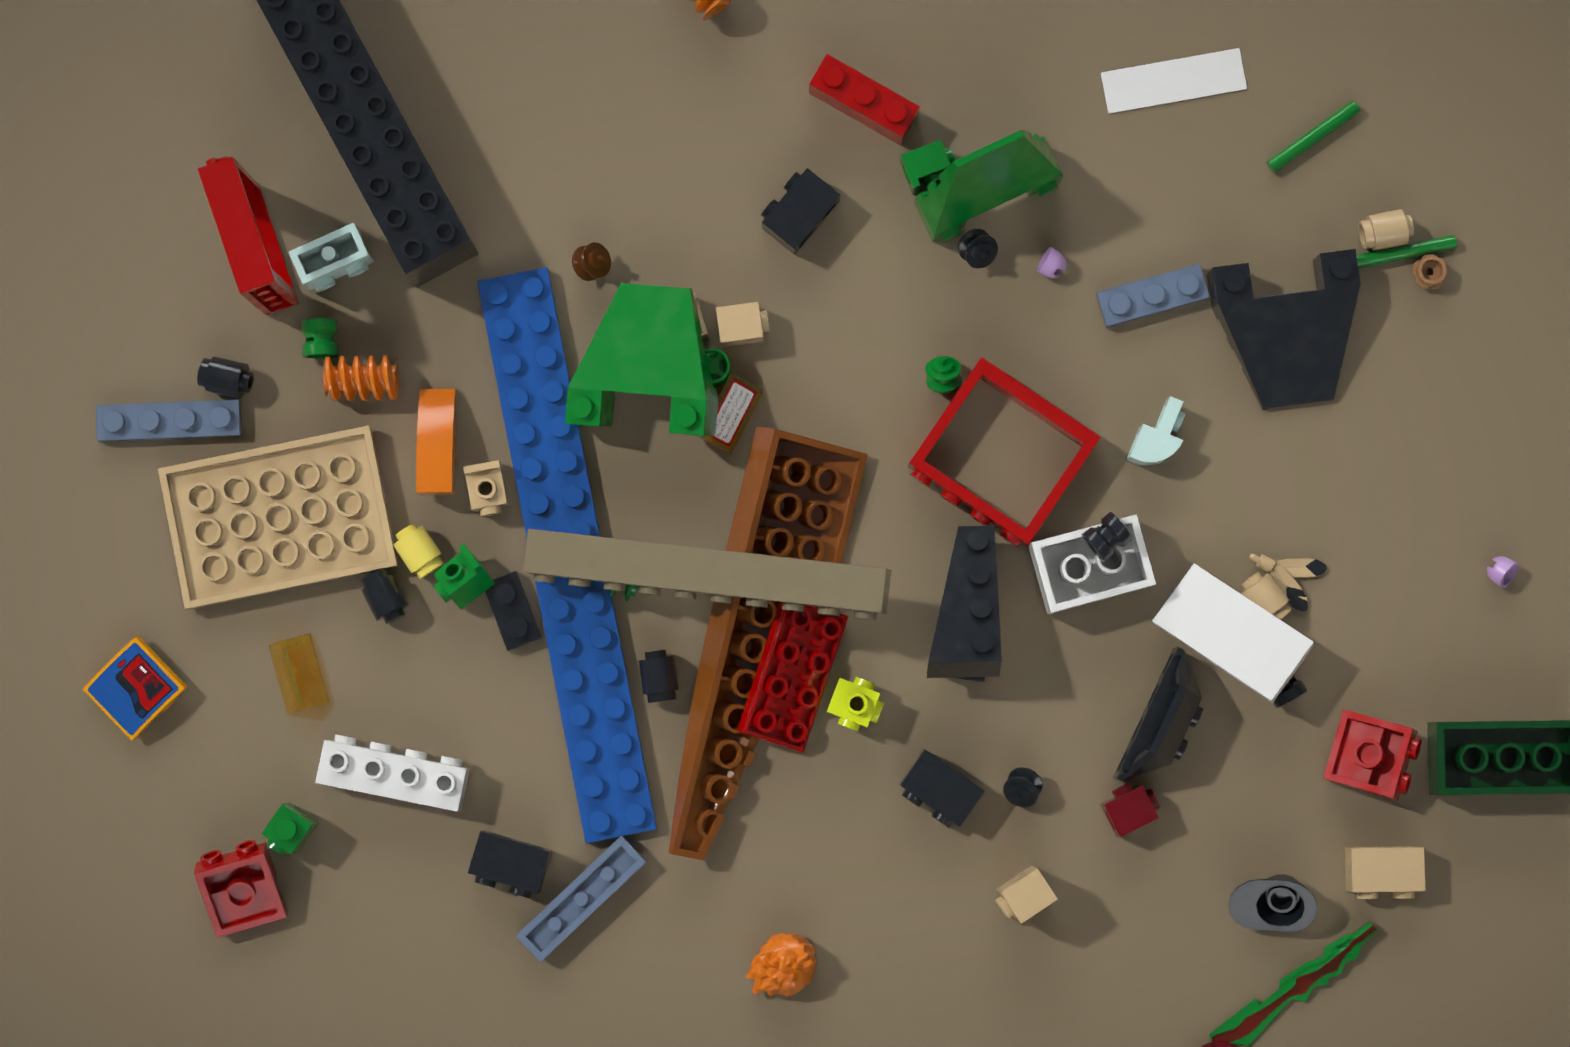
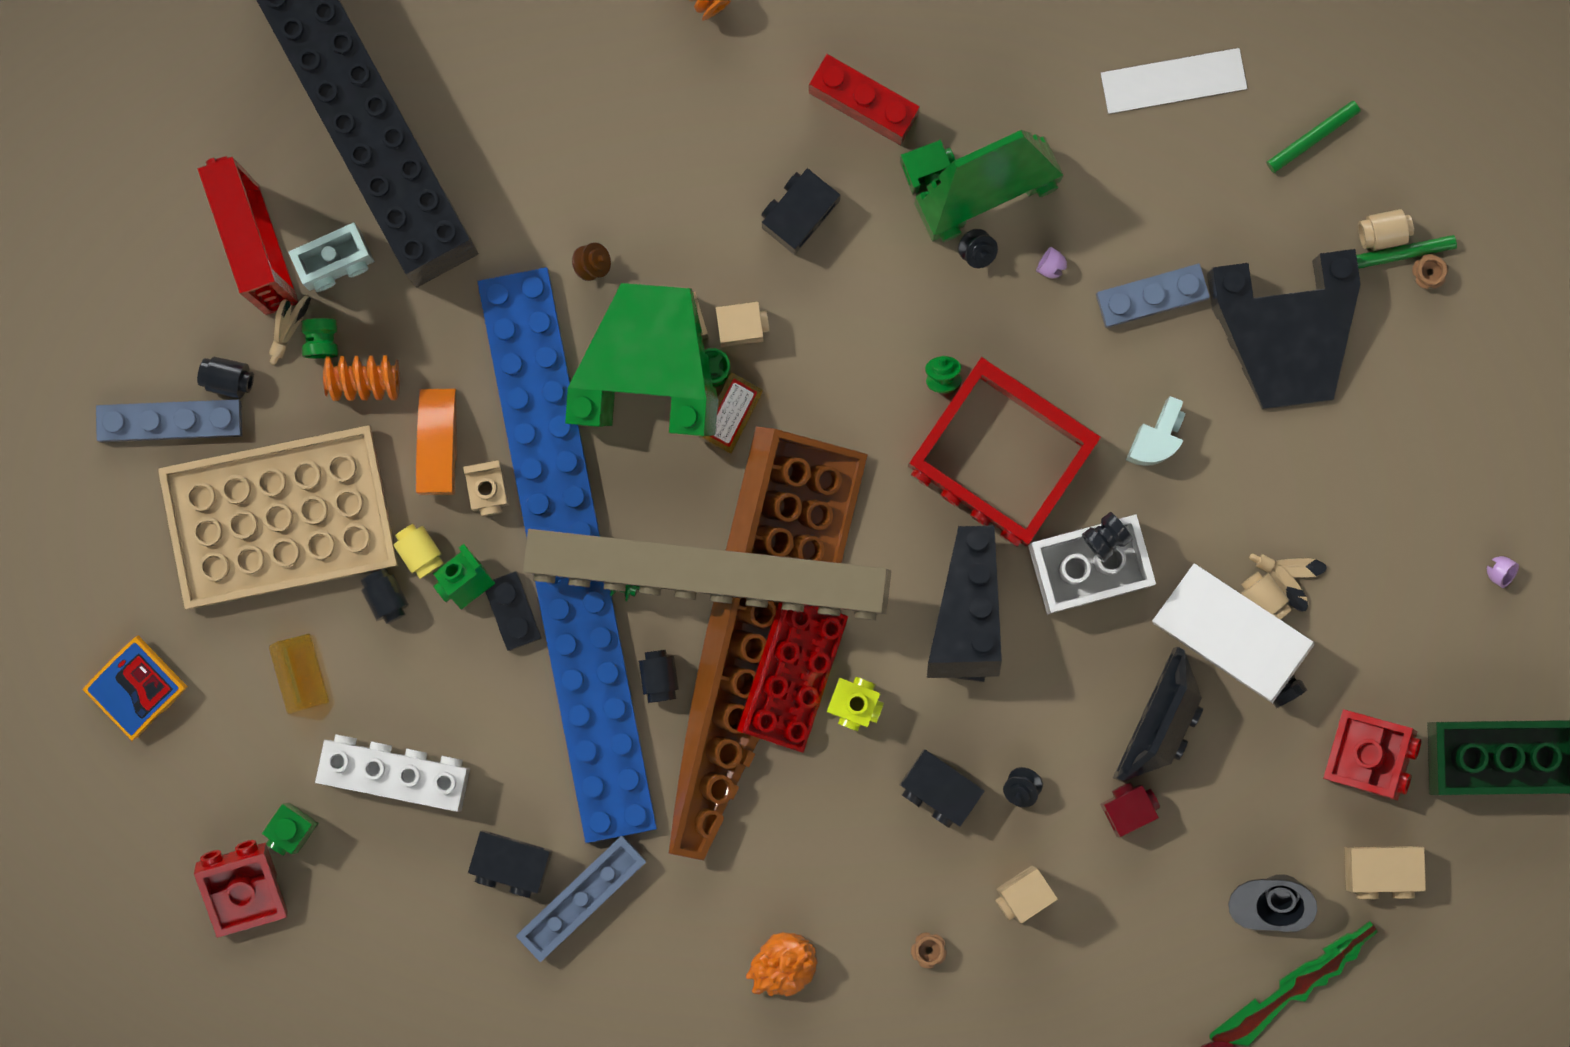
none -> tan piece [269,295,311,365]
none -> medium nougat plate [911,932,947,968]

